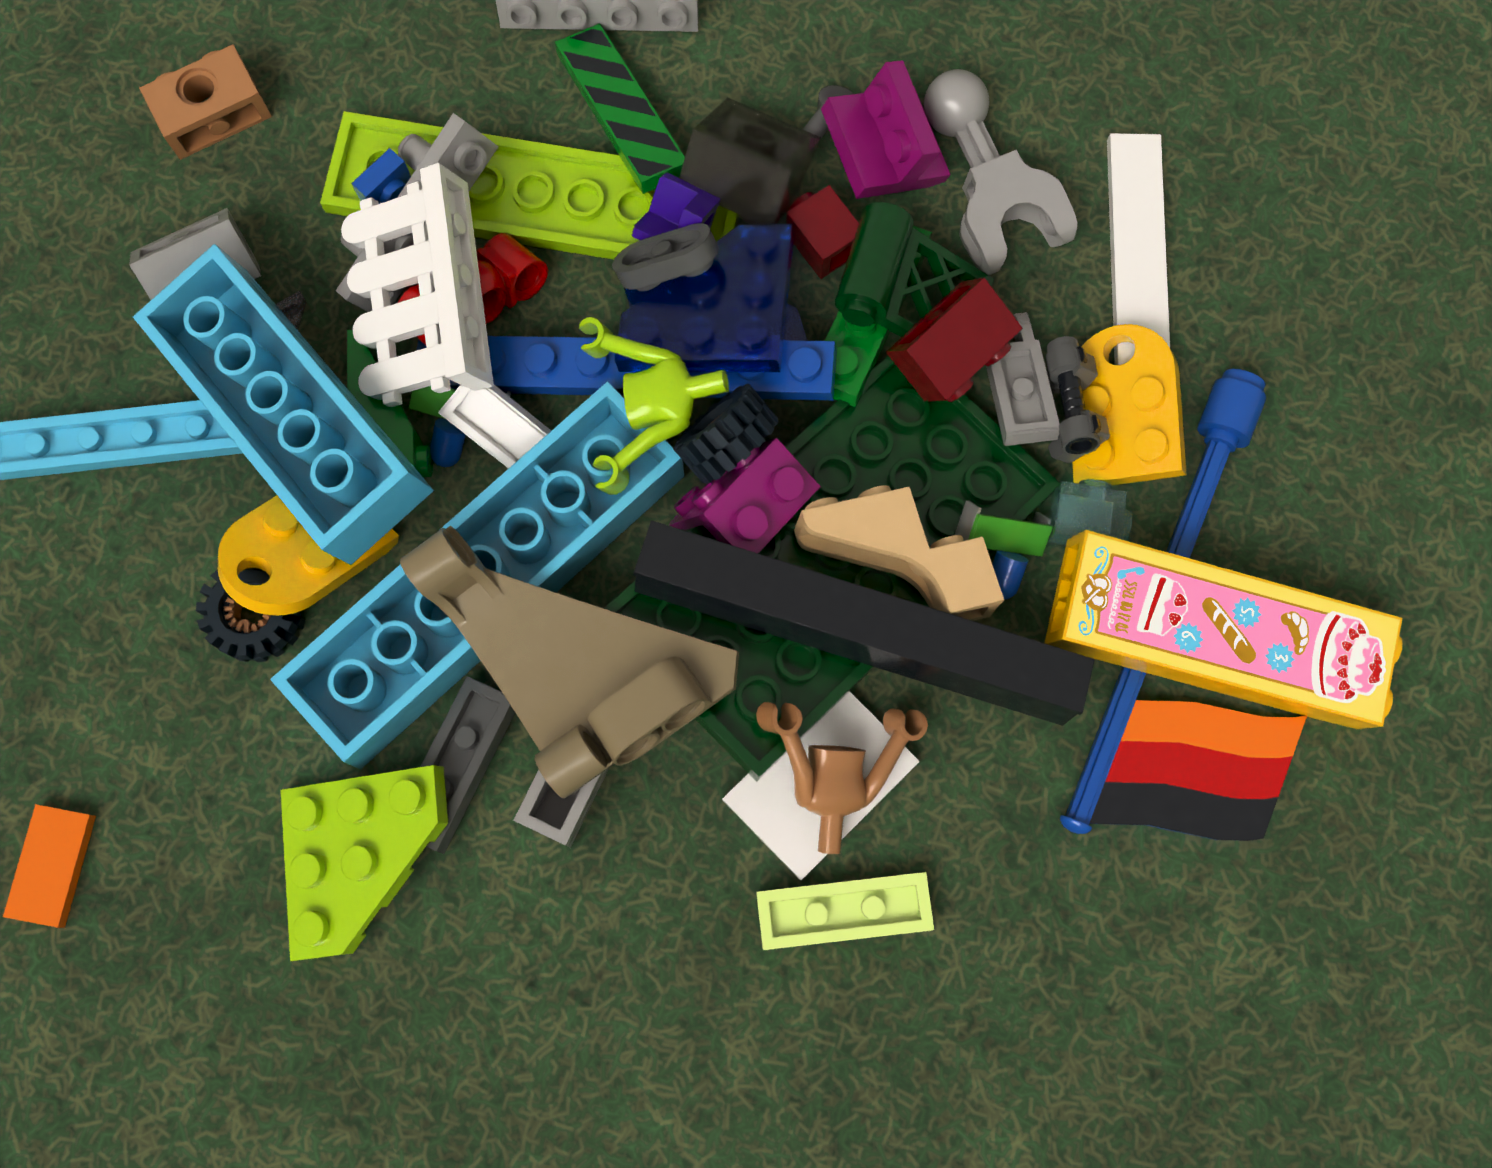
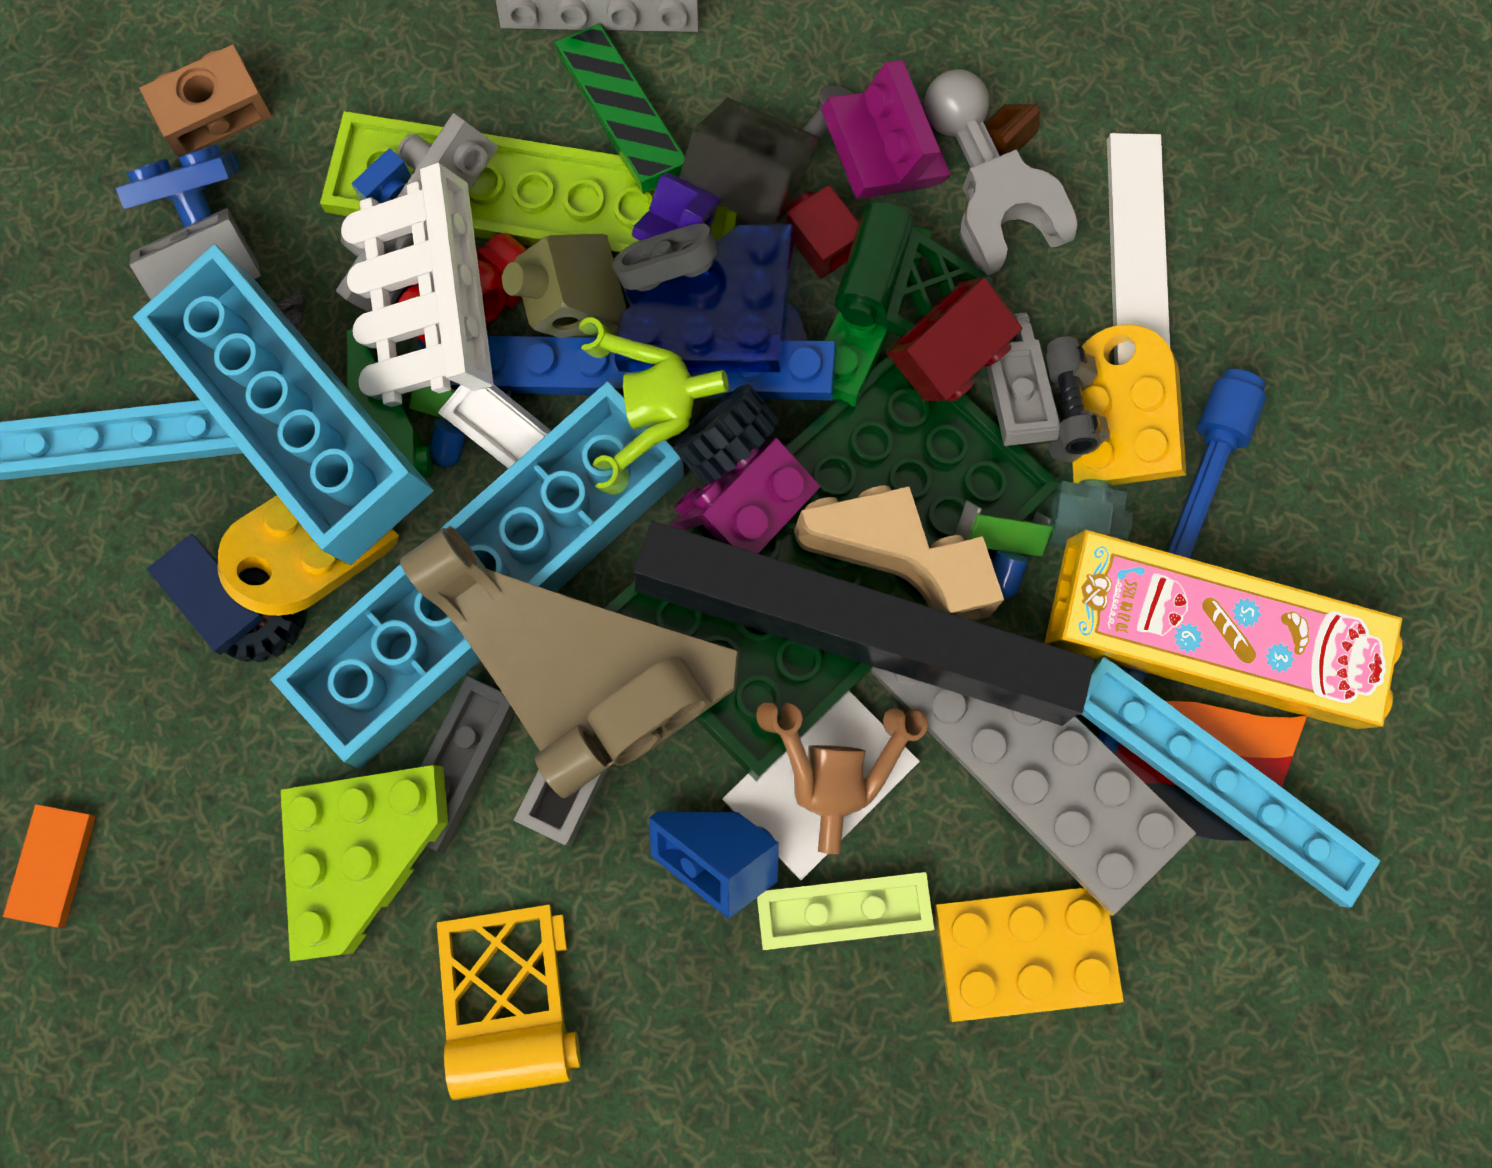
none -> blue plate [115,144,241,227]
none -> dark blue tile [147,533,265,655]
none -> yellow piece [437,904,581,1100]
none -> olive torso [502,234,631,338]
none -> blue slope [649,812,779,919]
none -> light grey plate [871,621,1196,916]
none -> yellow plate [934,888,1124,1022]
none -> reddish brown slope [984,104,1040,156]
none -> medium azure plate [1081,656,1381,908]

